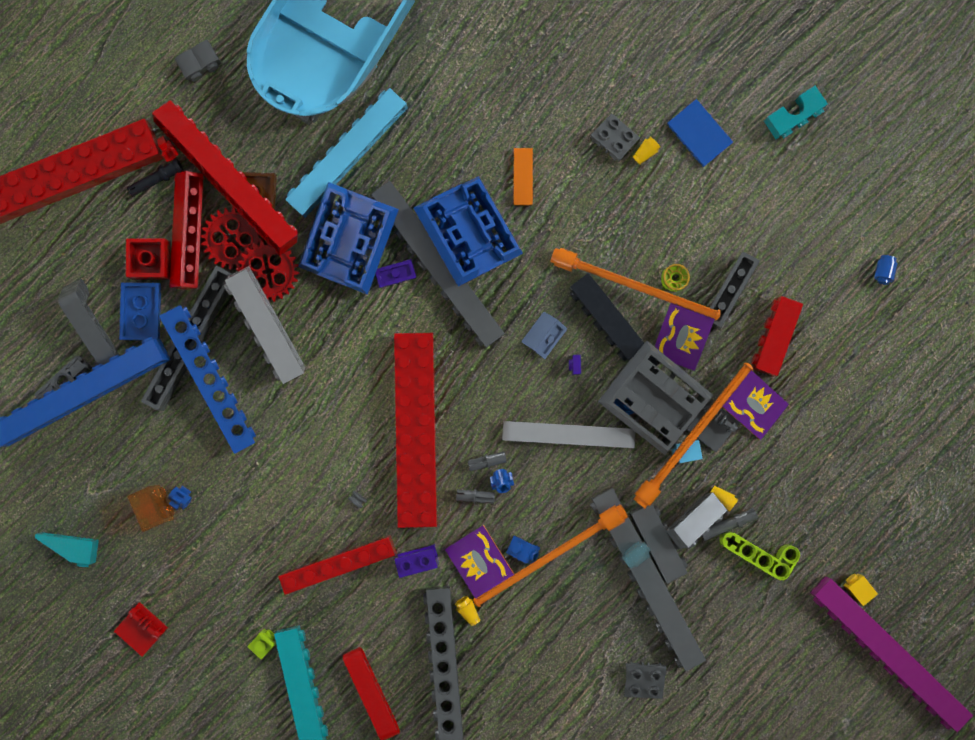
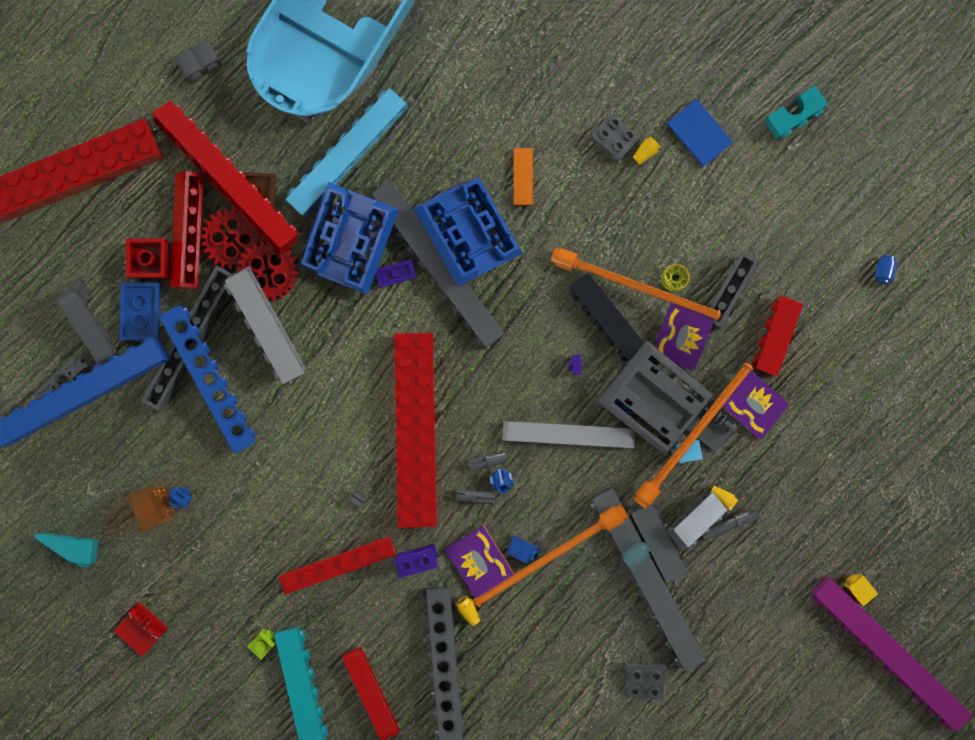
black pin [127,158,184,197] -> none
red plate [157,136,178,162] -> none
sand blue panel [522,312,567,359] -> none
lime beam [719,531,800,580] -> none

